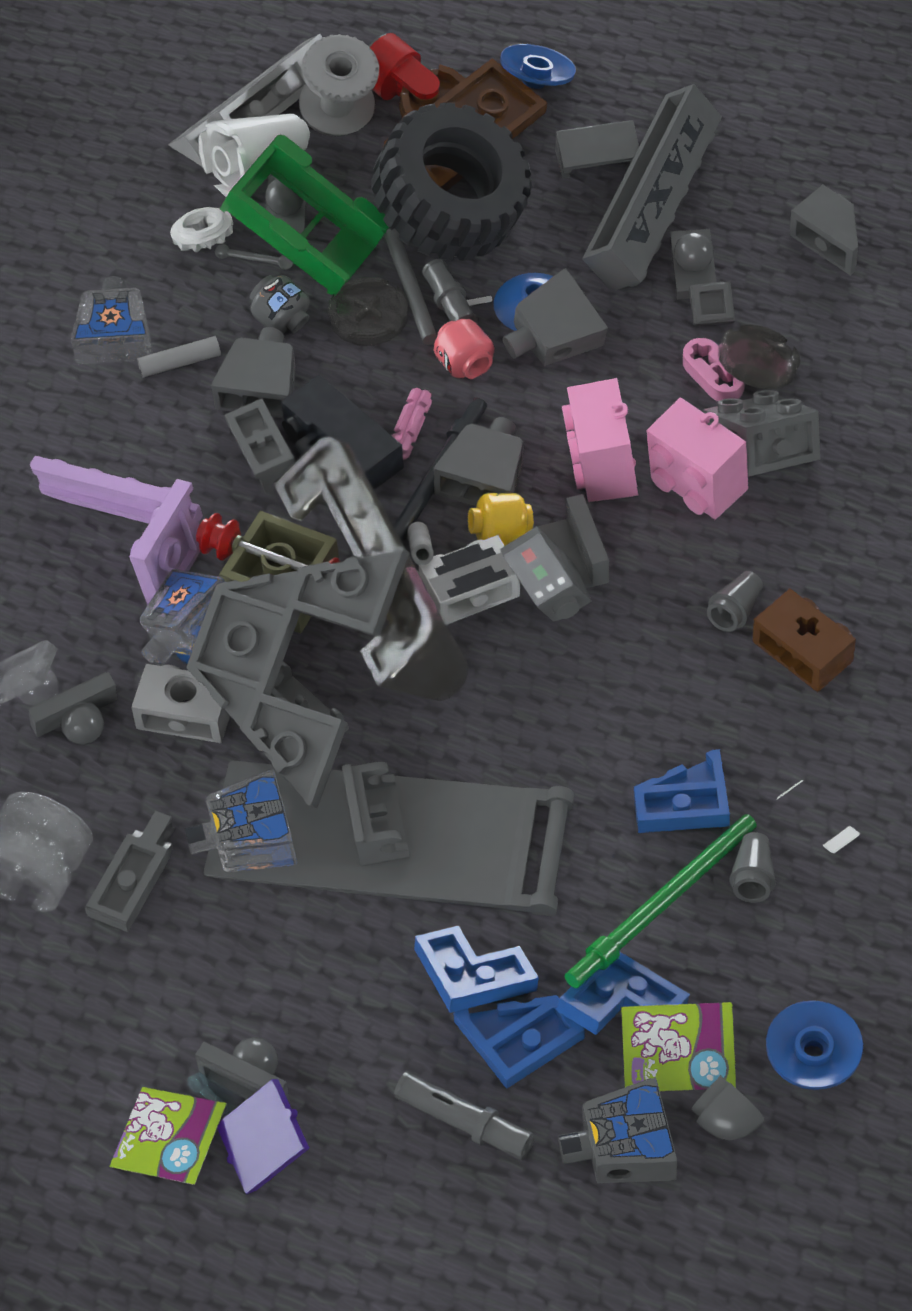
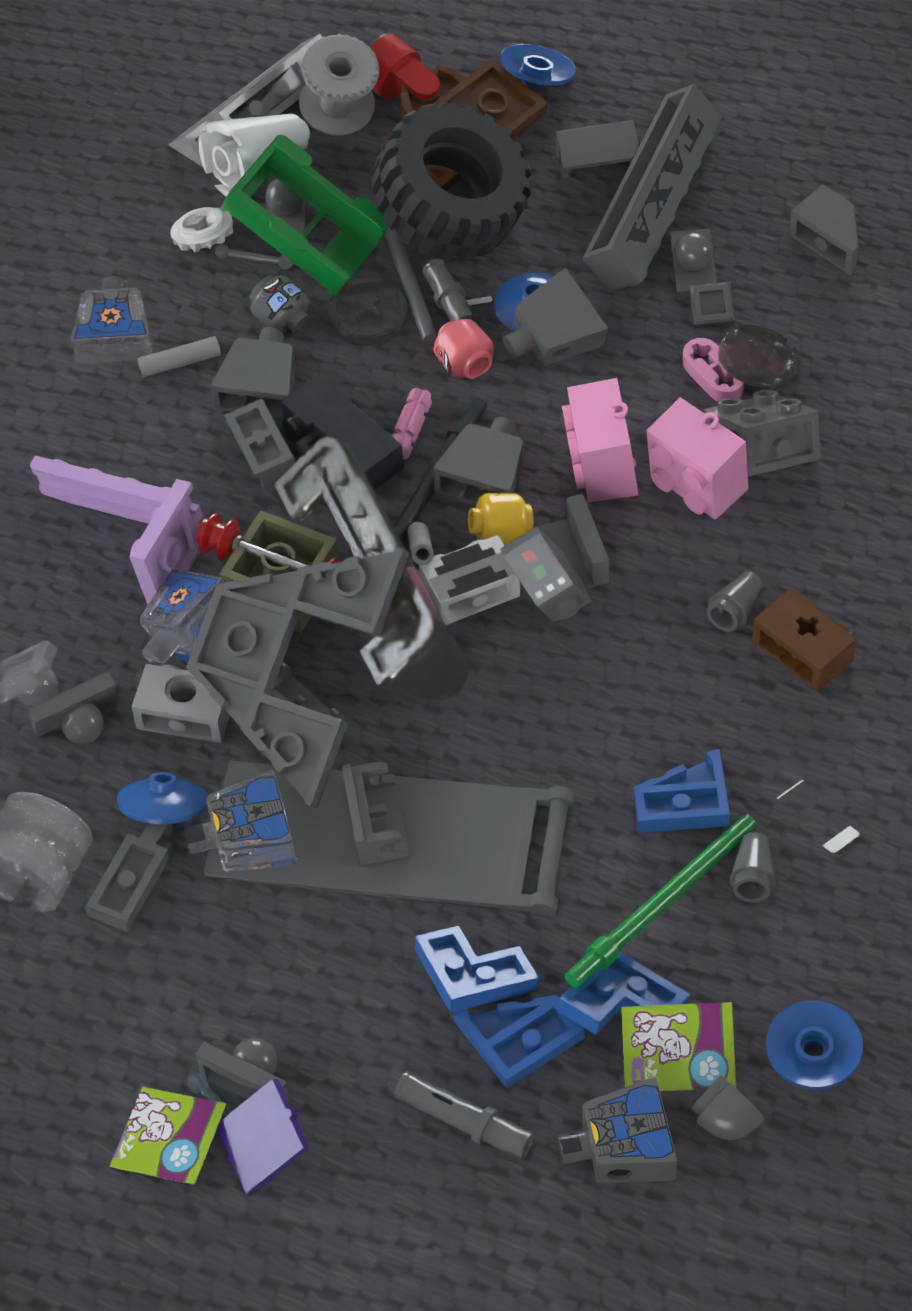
none -> blue dish [117,772,208,824]

